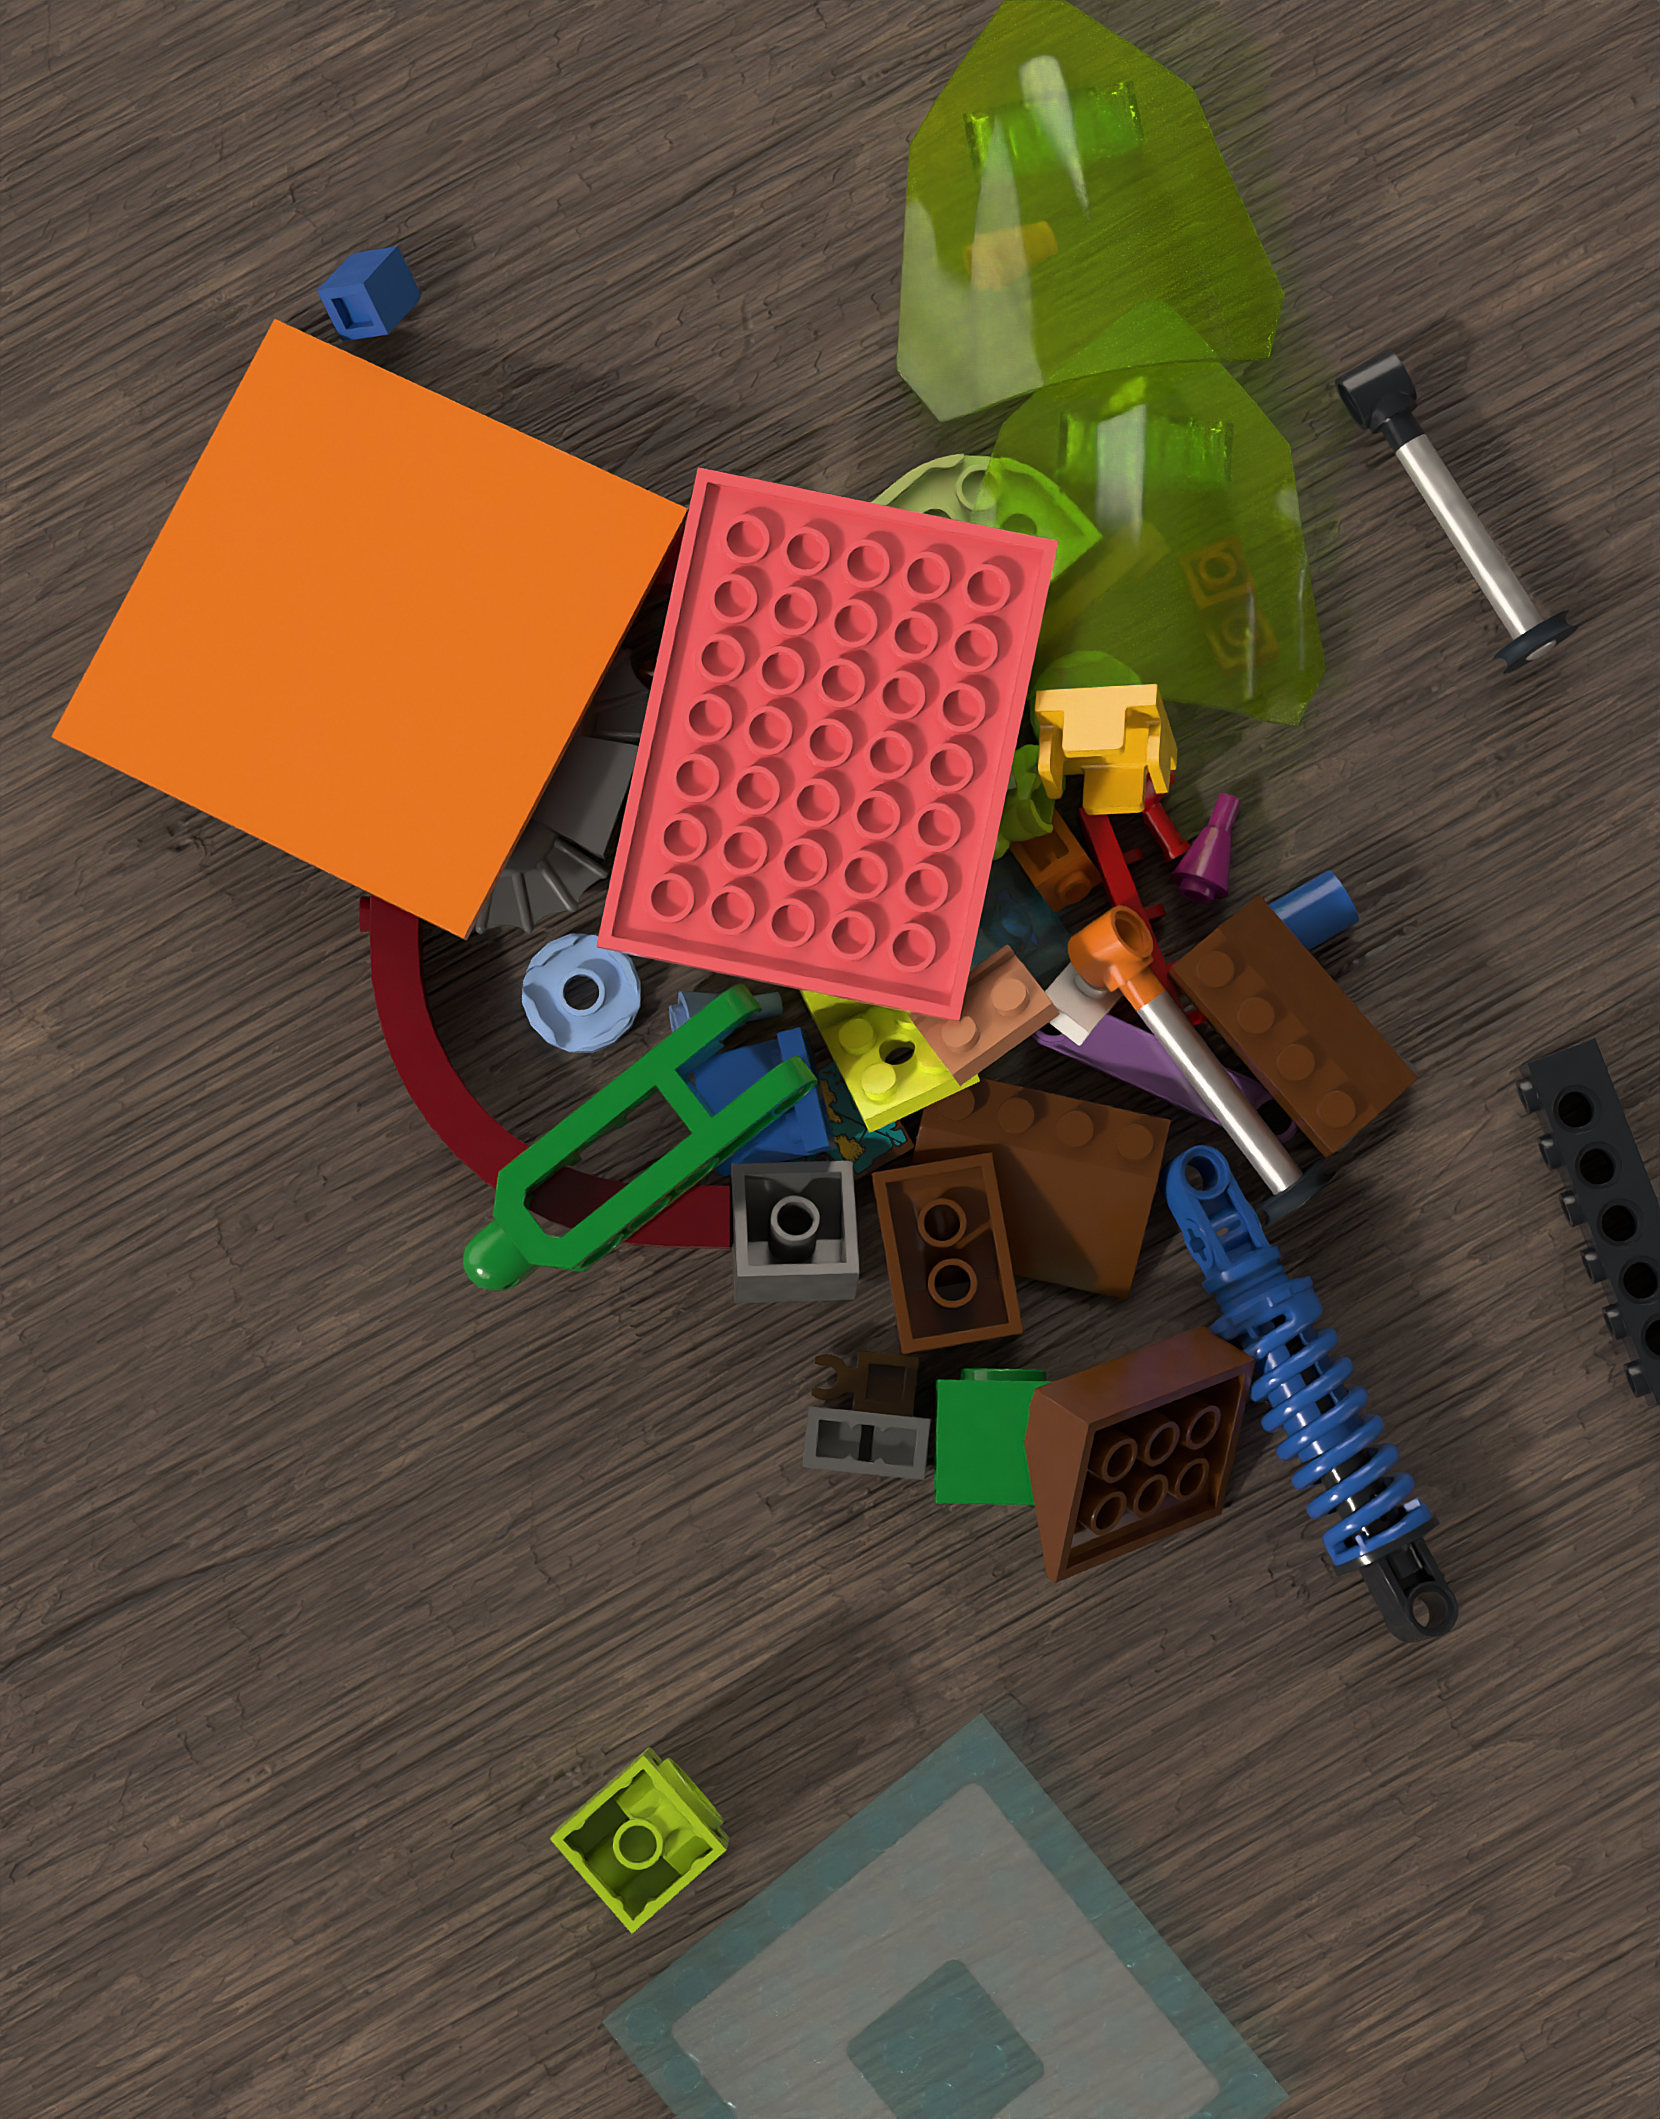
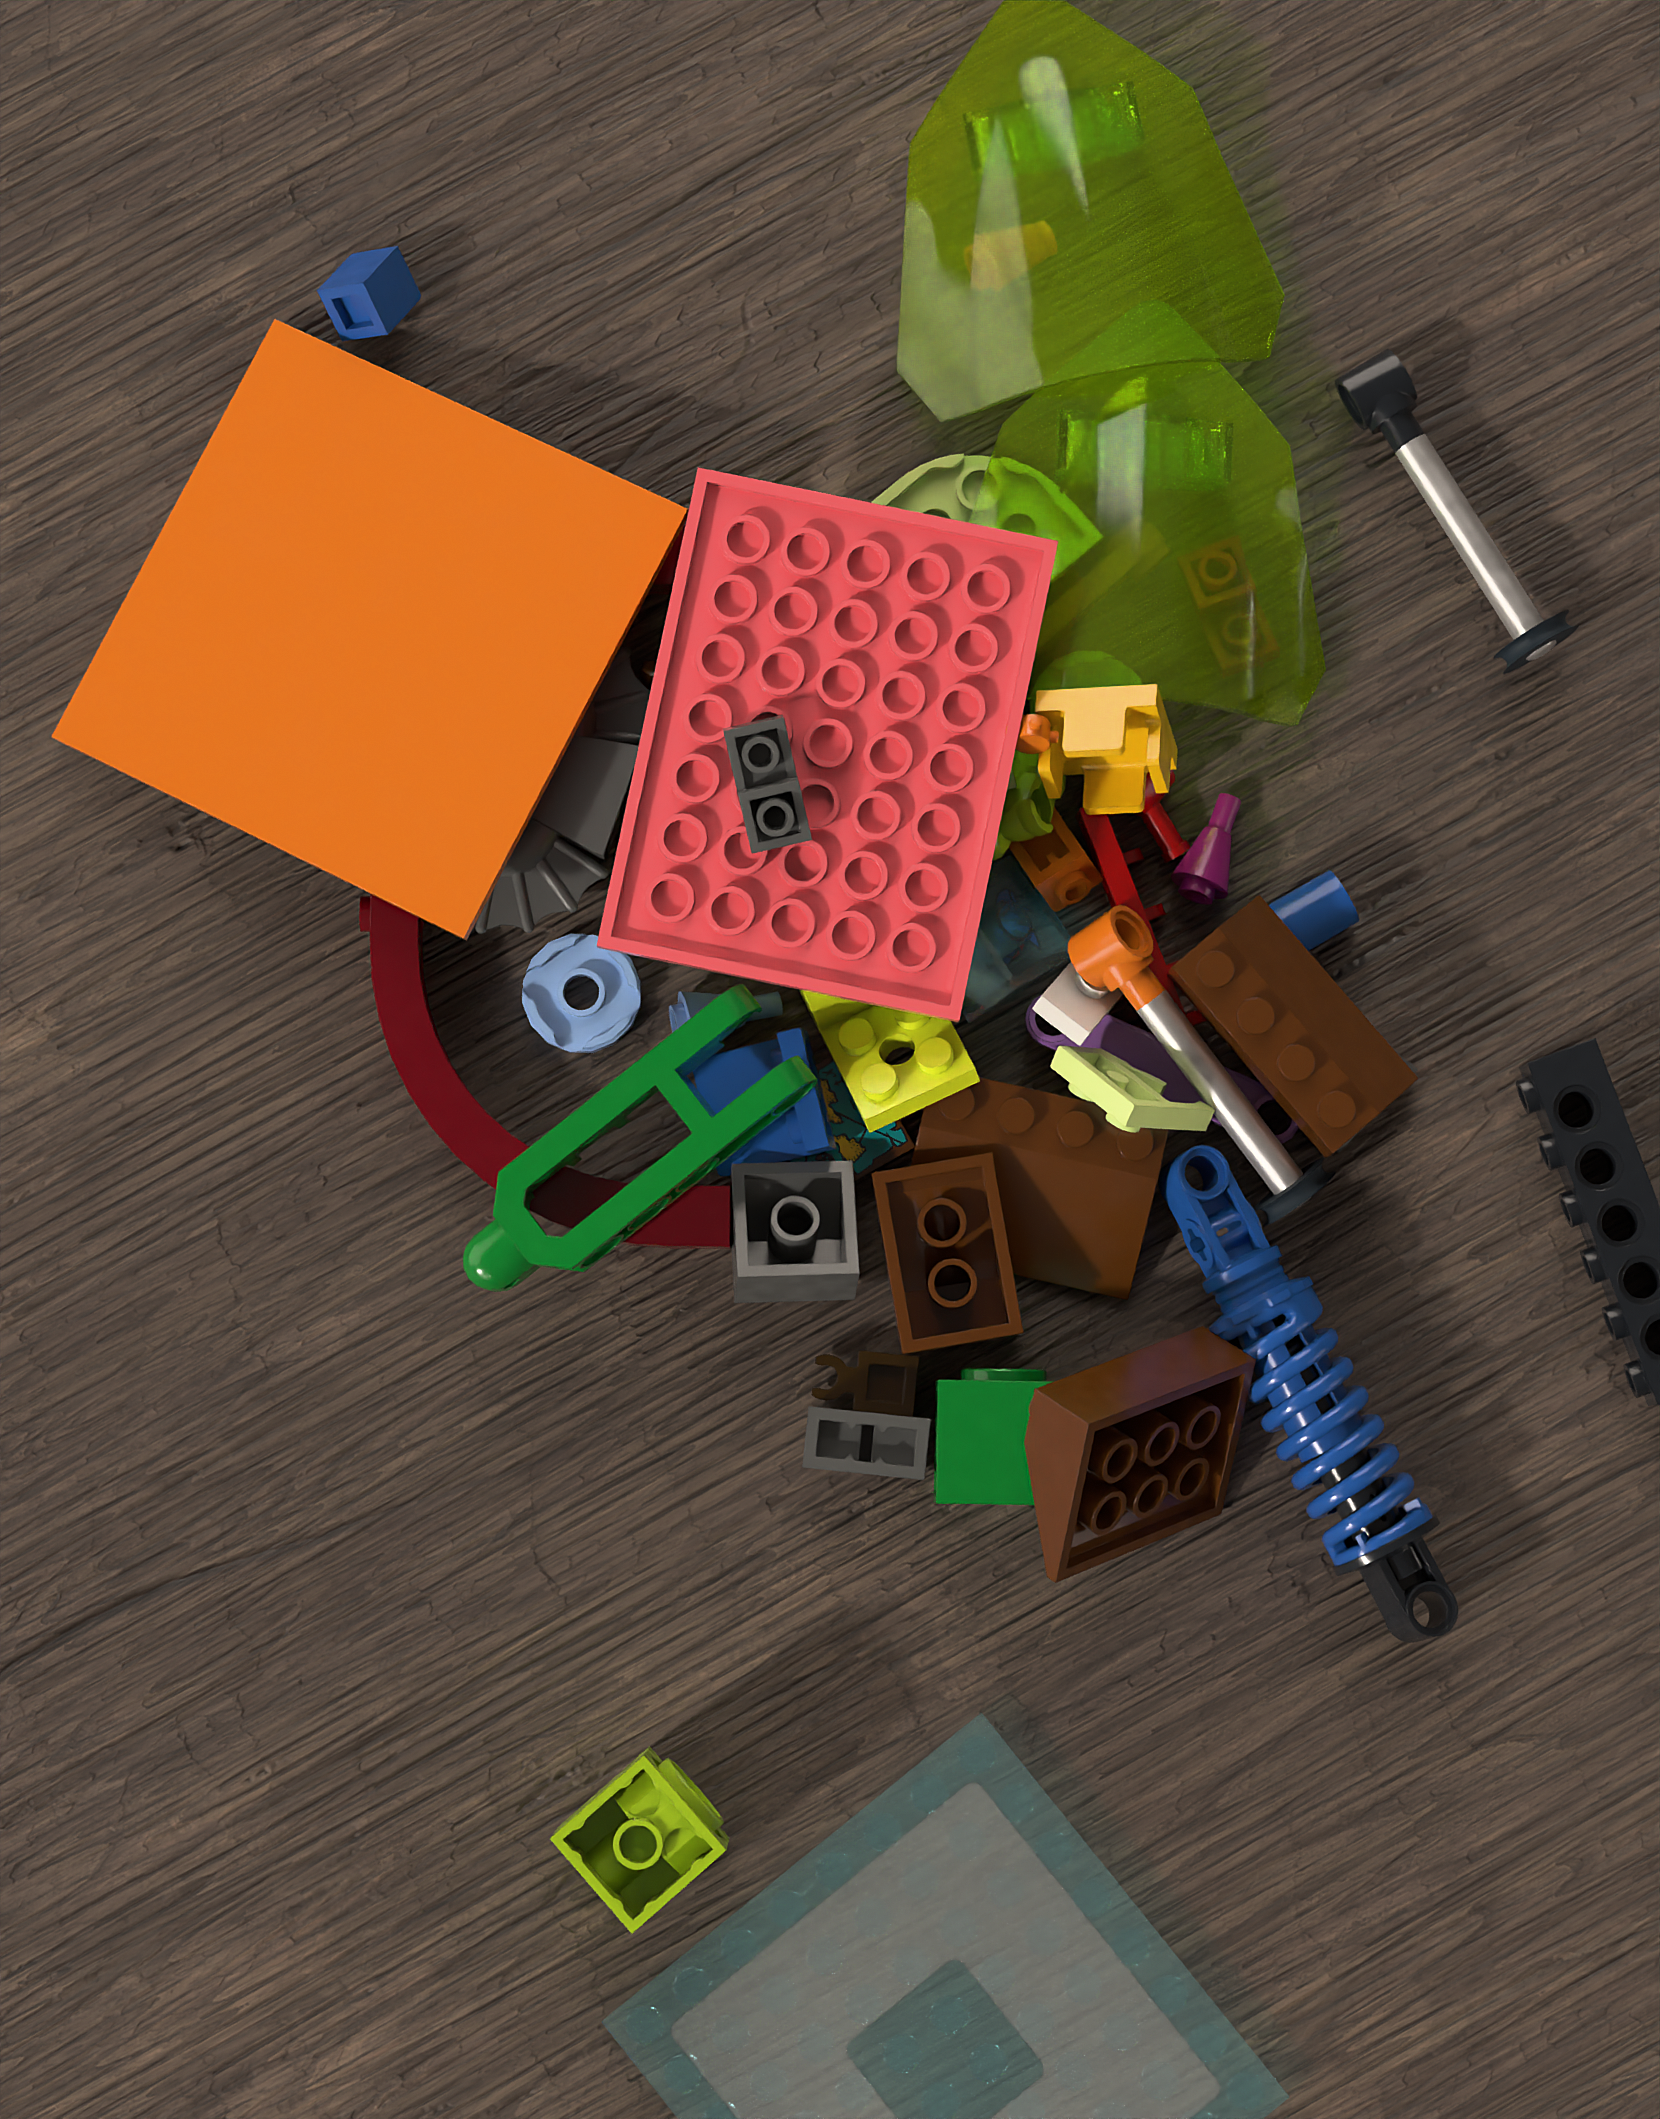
nougat plate [908,944,1060,1086] -> none
none -> dark grey slope [723,715,812,854]
none -> orange piece [1006,714,1059,754]
none -> yellowish green wing [1050,1045,1215,1133]

